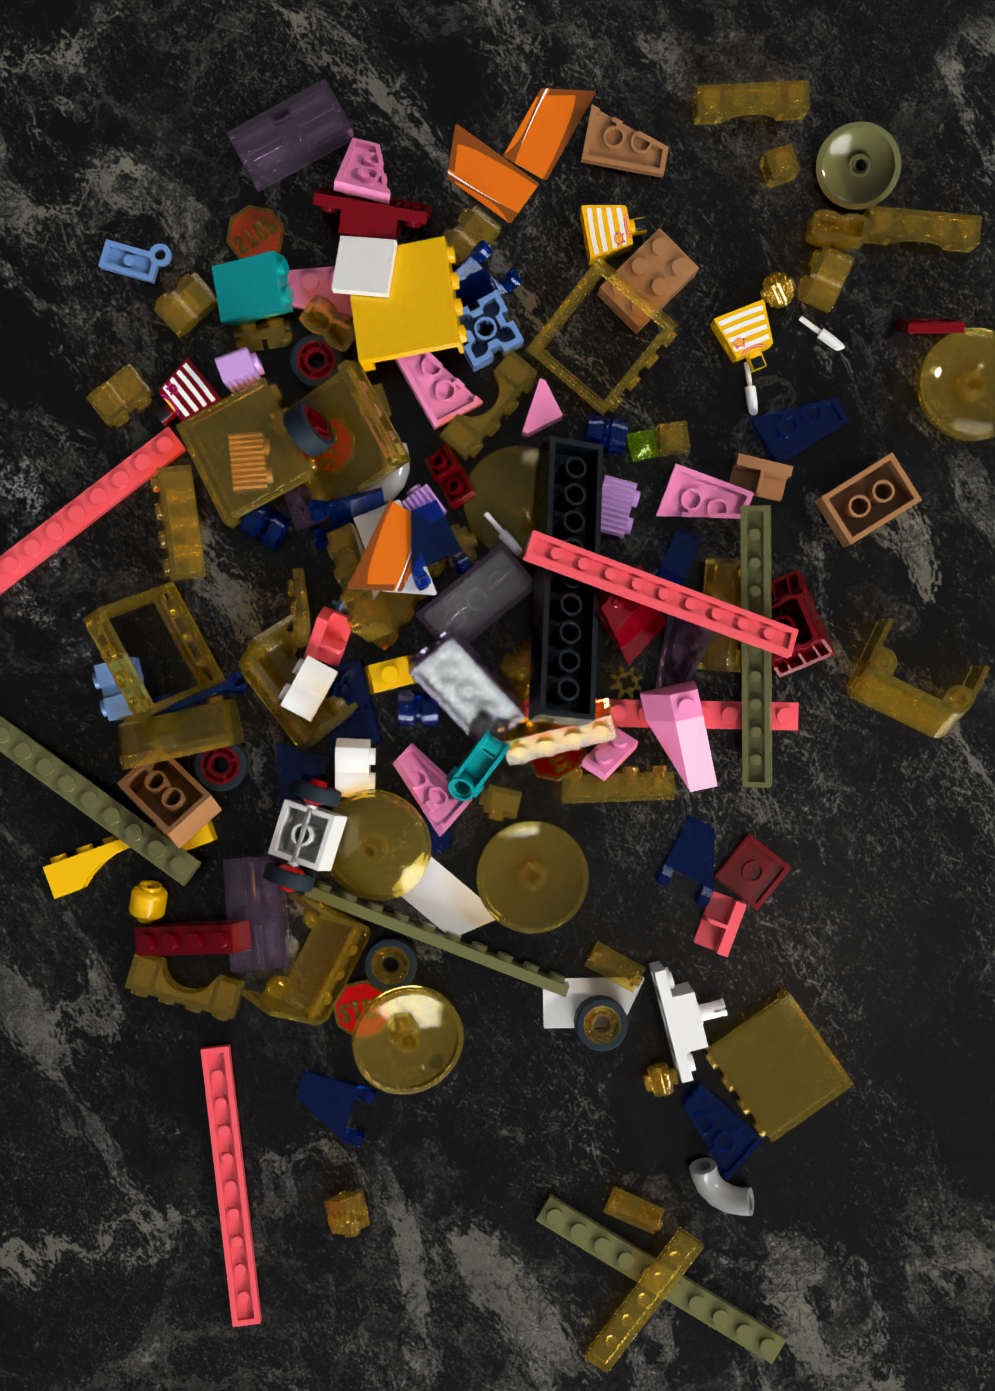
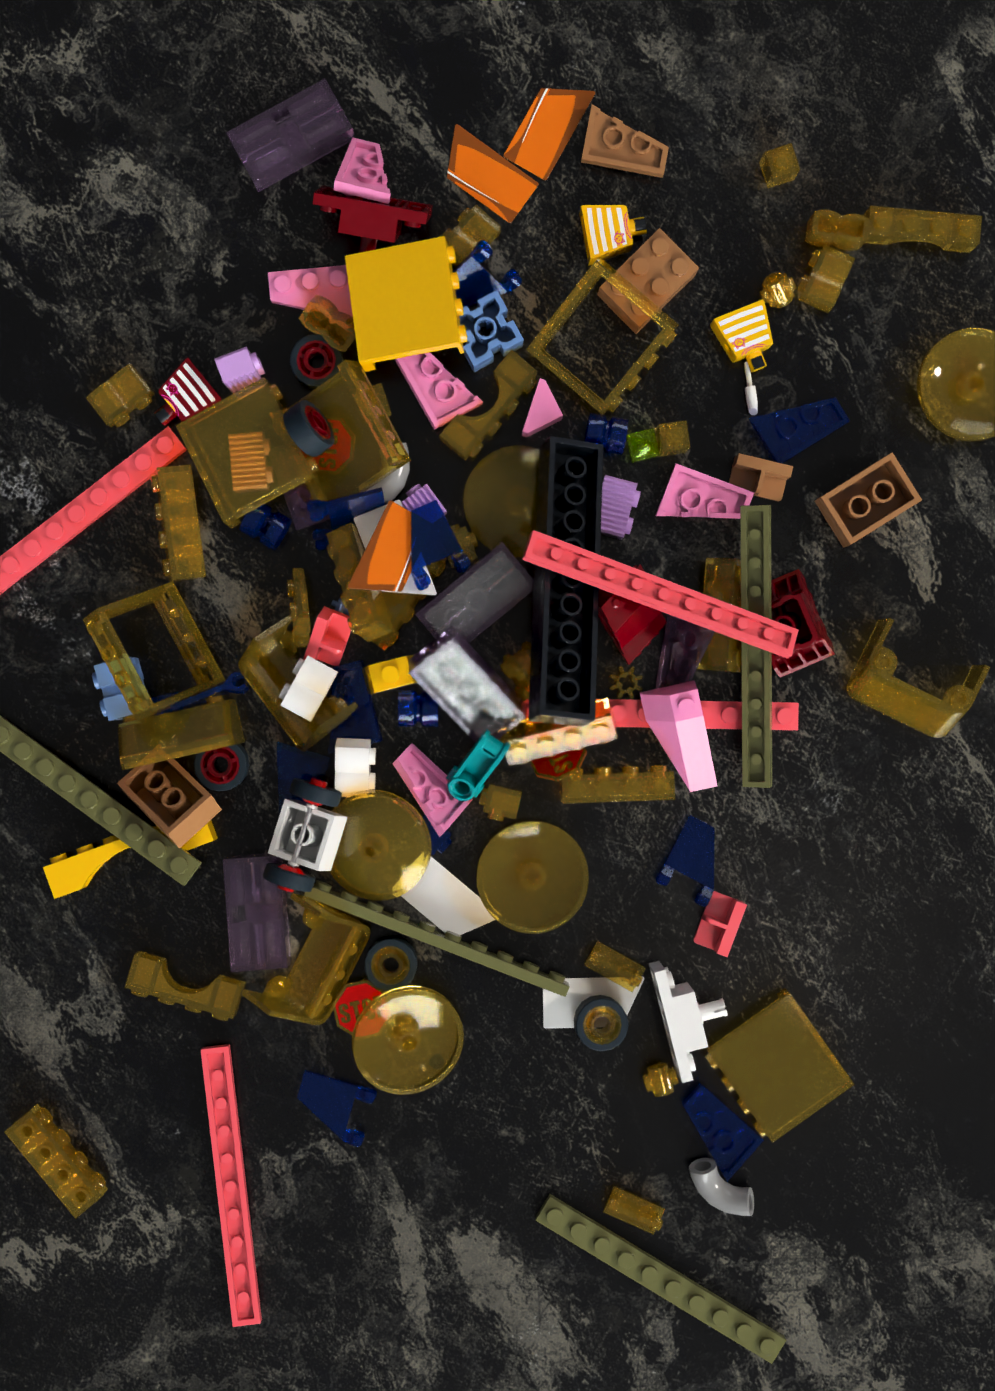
medium blue hinge [98,239,172,284] -> none
yellow head [129,880,168,924] -> none
dark red brick [134,919,252,956] -> none
clear yellow brick [154,272,218,339] -> none
teal brick [212,251,294,326] -> none
piece [226,205,285,259] -> none
clear yellow hinge [234,317,293,352] -> none
clear yellow brick [324,1191,370,1238] -> none
white tile [331,235,398,298] -> none
dark red slope [424,444,477,510] -> none
white piece [484,511,522,556] -> none
bright pink piece [582,727,638,781] -> none
clear yellow tile [584,1227,704,1373] -> none
clear blue slope [655,528,703,586] -> none
clear yellow arch [692,80,810,125] -> none
dark red tile [713,832,792,911] -> none
white piece [799,316,845,351] -> none
olive dish [816,121,902,210] -> none
dark red tile [894,319,965,334] -> none
none -> clear yellow brick [4,1103,108,1219]

